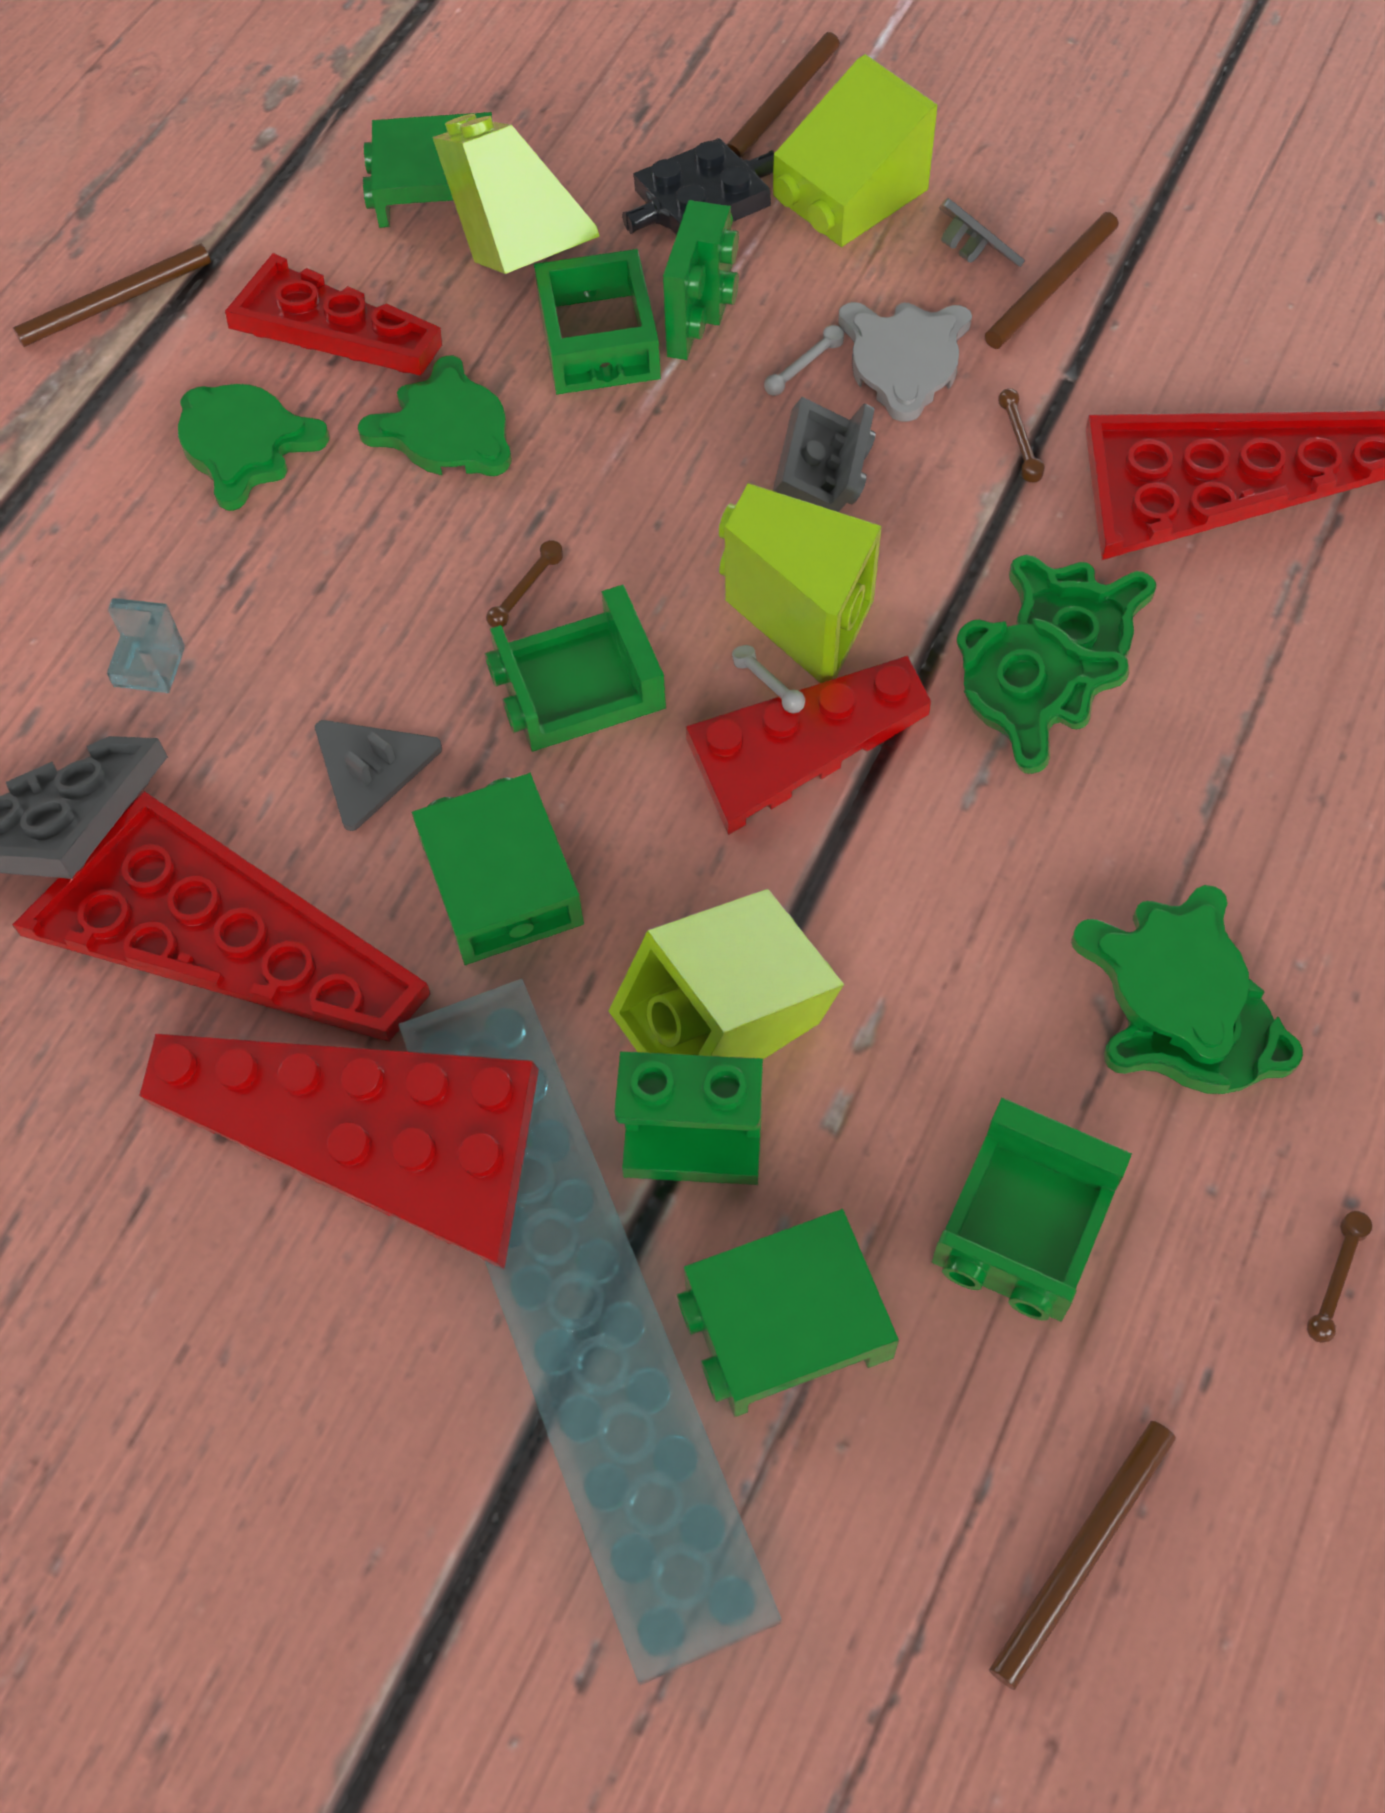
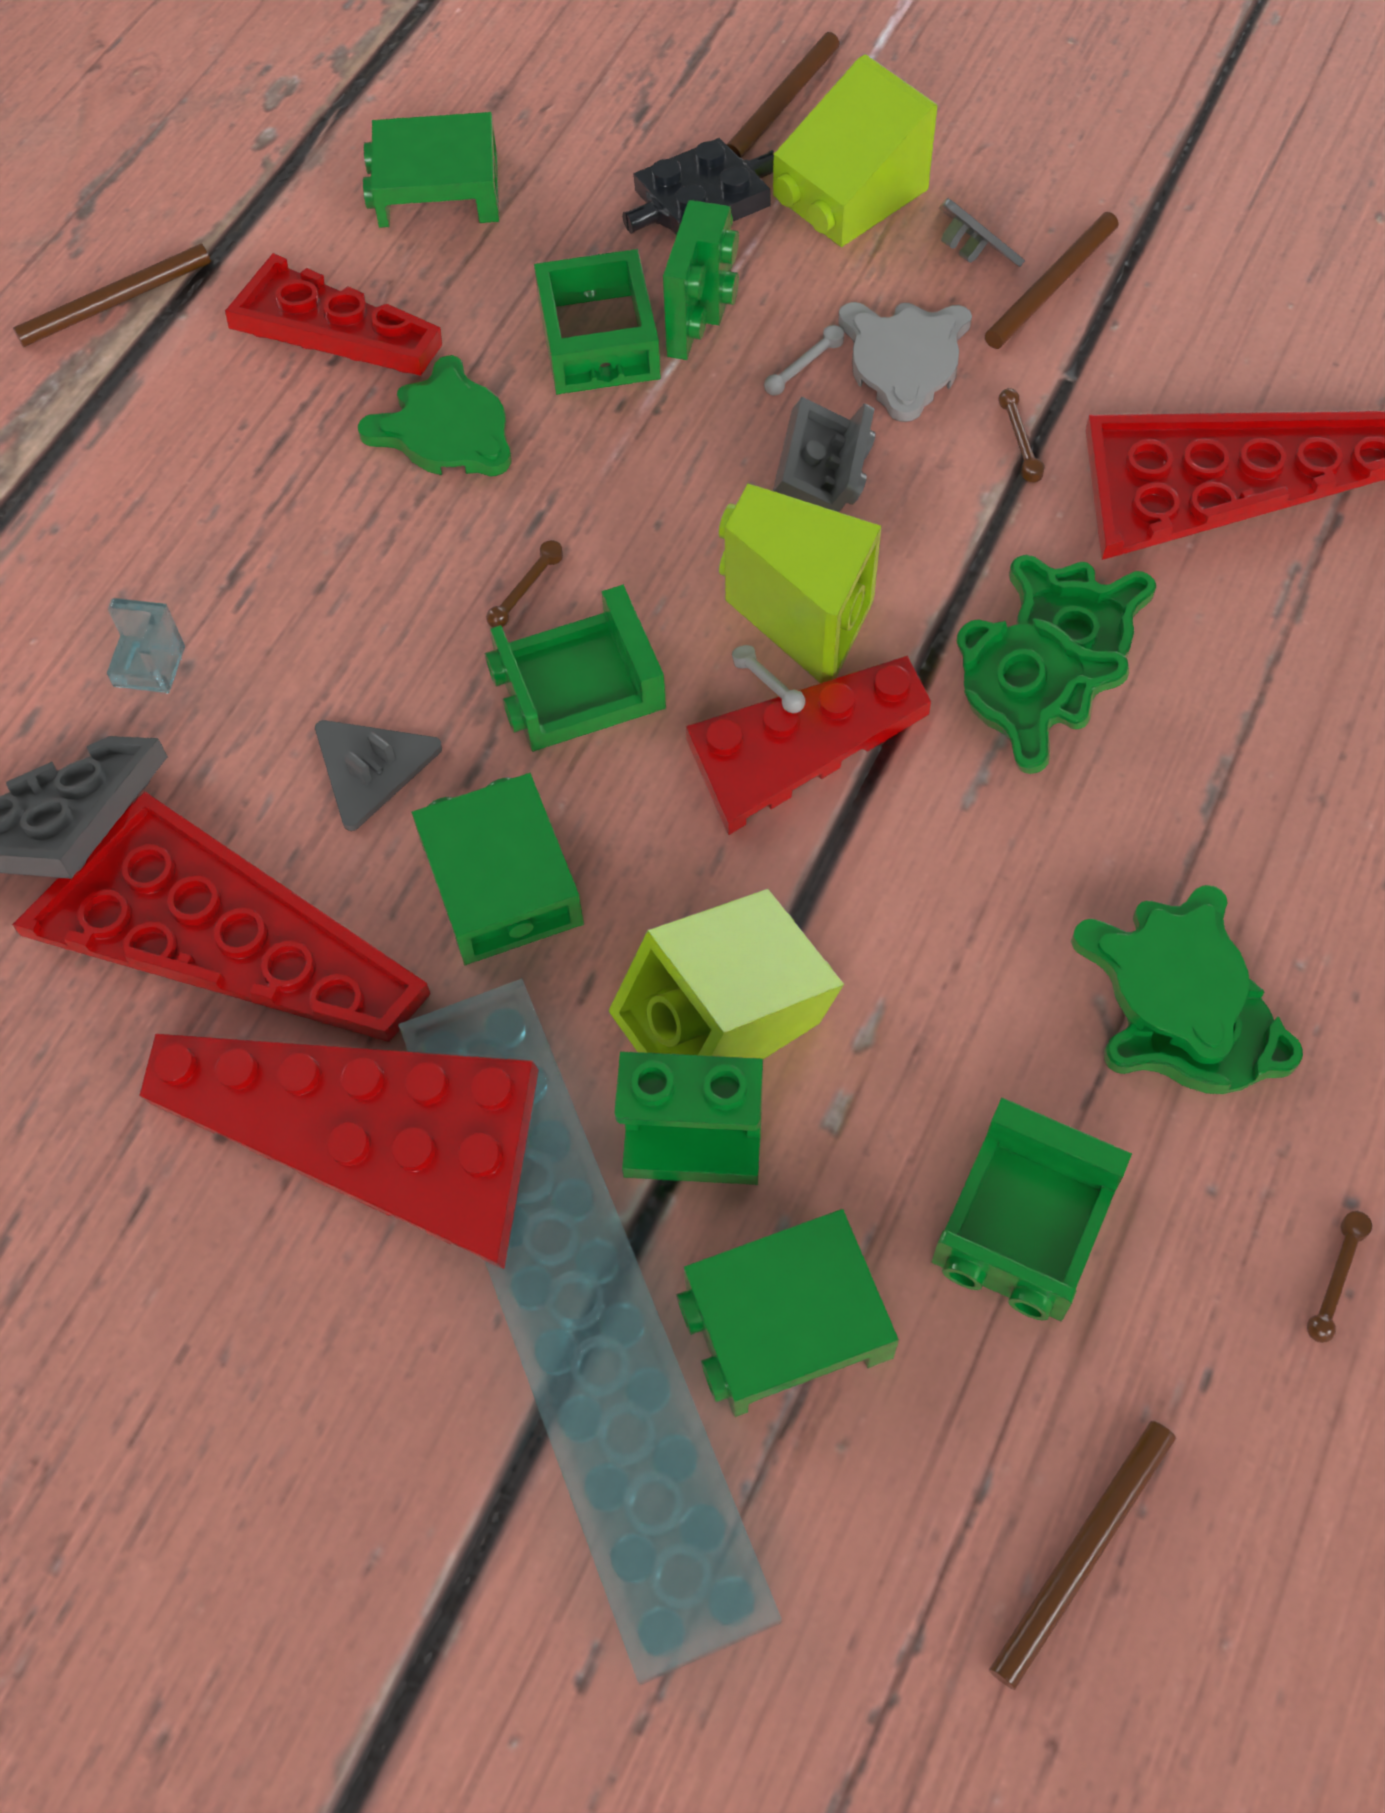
green tile [178,384,330,511] -> none
slope [433,114,600,274] -> none

